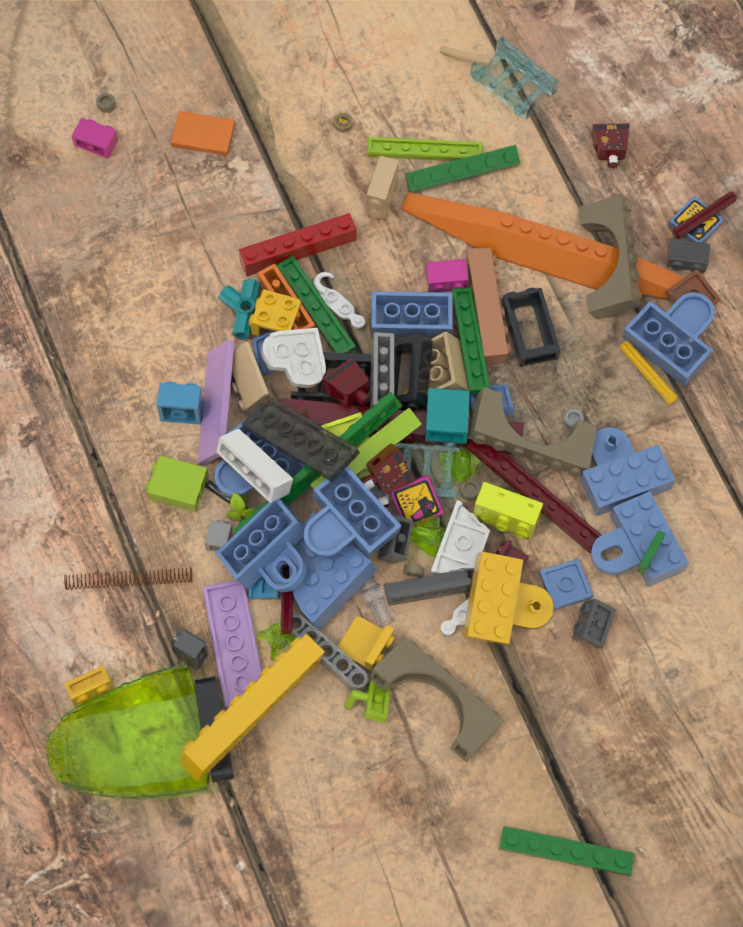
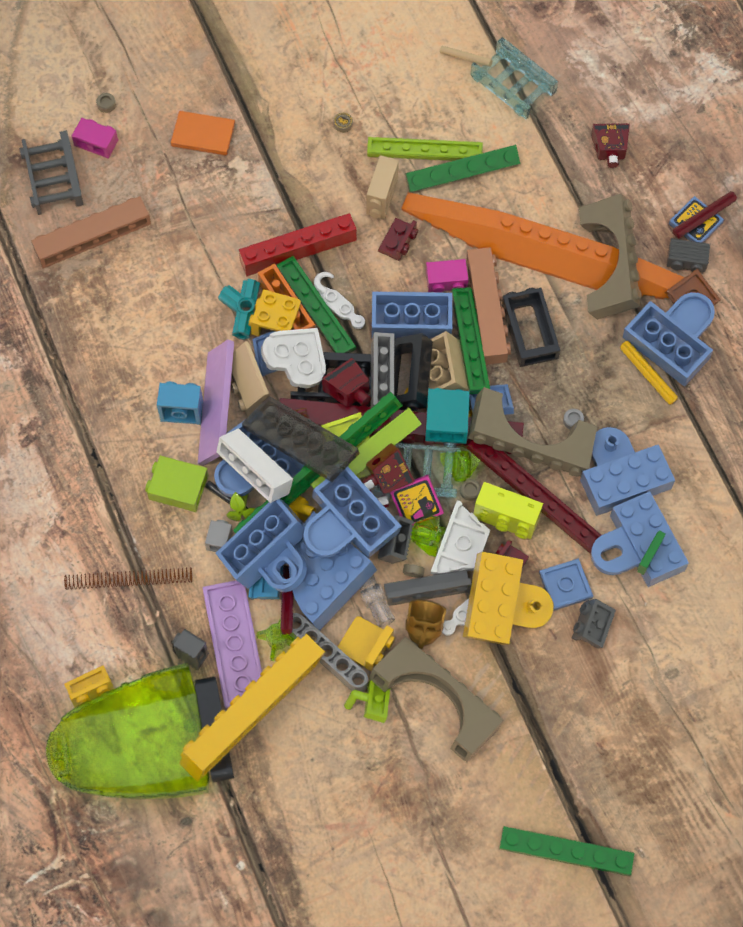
none -> dark grey fence [19,130,84,215]
none -> nougat brick [31,196,151,269]
none -> yellow plate [289,496,316,521]
none -> dark red bracket [378,218,419,261]
none -> pearl gold helmet [405,600,446,649]

